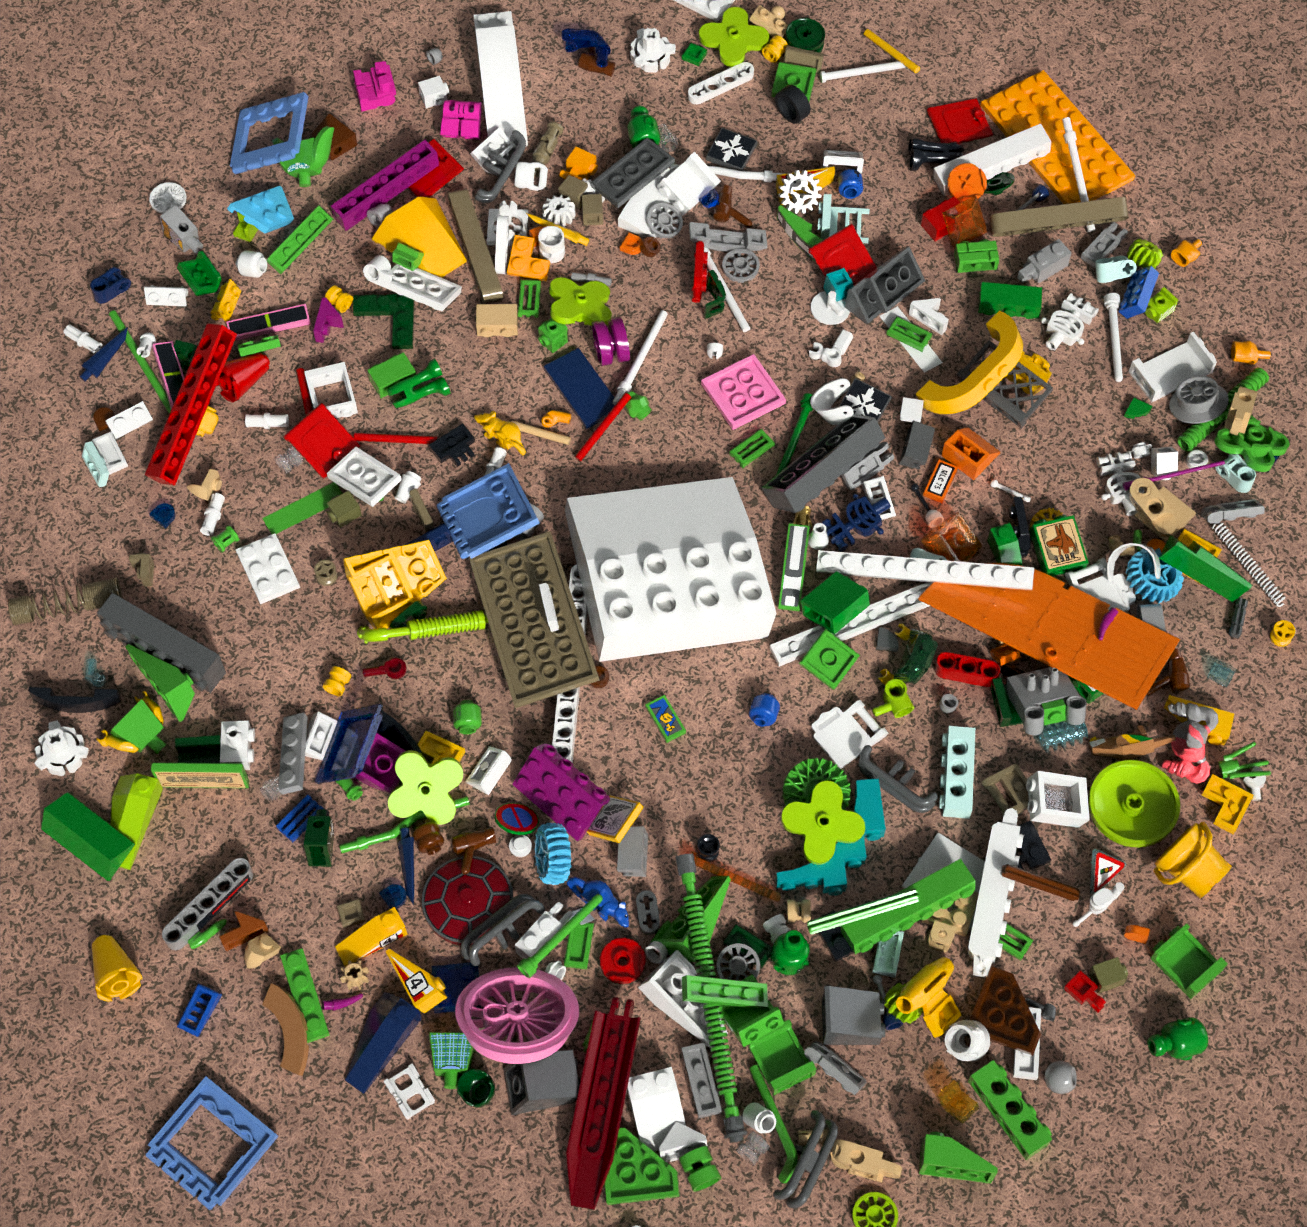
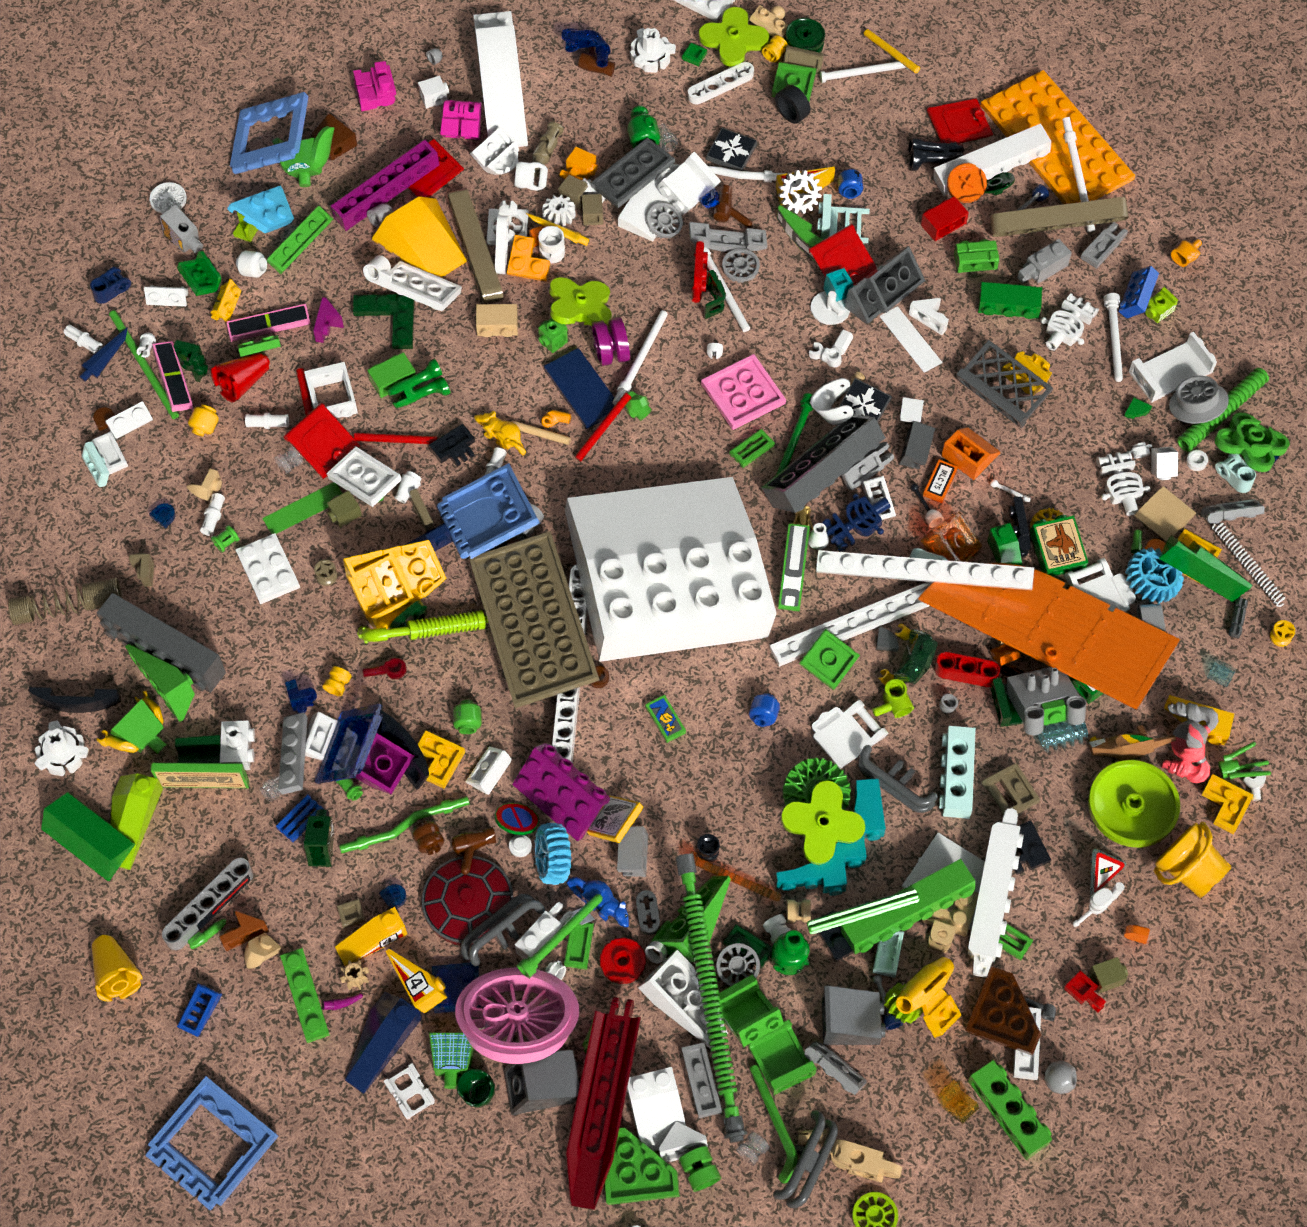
clear light blue arm [84,659,106,688] -> none
red brick [145,324,237,486] -> none
medium nougat tile [262,983,309,1076] -> none
yellow wheel [325,285,353,313] -> none
plant [388,750,463,825] -> none
bright green piece [392,243,425,271] -> none
dark blue bar [398,828,414,905] -> none
dark grey piece [475,130,526,203] -> none
bright green tile [518,280,541,318] -> none
white tile [539,583,559,632] -> none
light grey bar [571,272,612,286] -> none
orange tile [620,232,643,255] -> none
reddish brown tile [640,236,661,257] -> none
bright green plate [682,975,768,1009] -> none
white brick [743,1102,776,1133] -> none
green brick [801,571,870,635] -> none
white piece [823,150,864,174] -> none
bright green tile [886,316,932,352] -> none
yellow arch [916,310,1023,414] -> none
bright green slope [919,1132,998,1184] -> none
clear orange slope [942,196,987,249] -> none
white piece [945,1020,990,1061] -> none
reddish brown axle [1000,864,1080,901] -> none
white window [1026,771,1089,827] -> none
light aqua piece [1095,255,1136,283] -> none
magenta helmet [1098,607,1118,641] -> none
white piece [1107,543,1161,583] -> none
tan arm [1109,535,1137,556] -> none
magenta piece [1123,460,1225,491] -> none
lime gear [1127,239,1163,269] -> none
tan piece [1129,478,1177,537] -> none
reddish brown piece [1147,648,1190,695] -> none
green piece [1147,1017,1208,1060] -> none
bright green panel [1150,924,1228,999] -> none
tan piece [1224,387,1258,435] -> none
light orange piece [1231,341,1271,365] -> none
none -> clear blue piece [285,679,317,713]

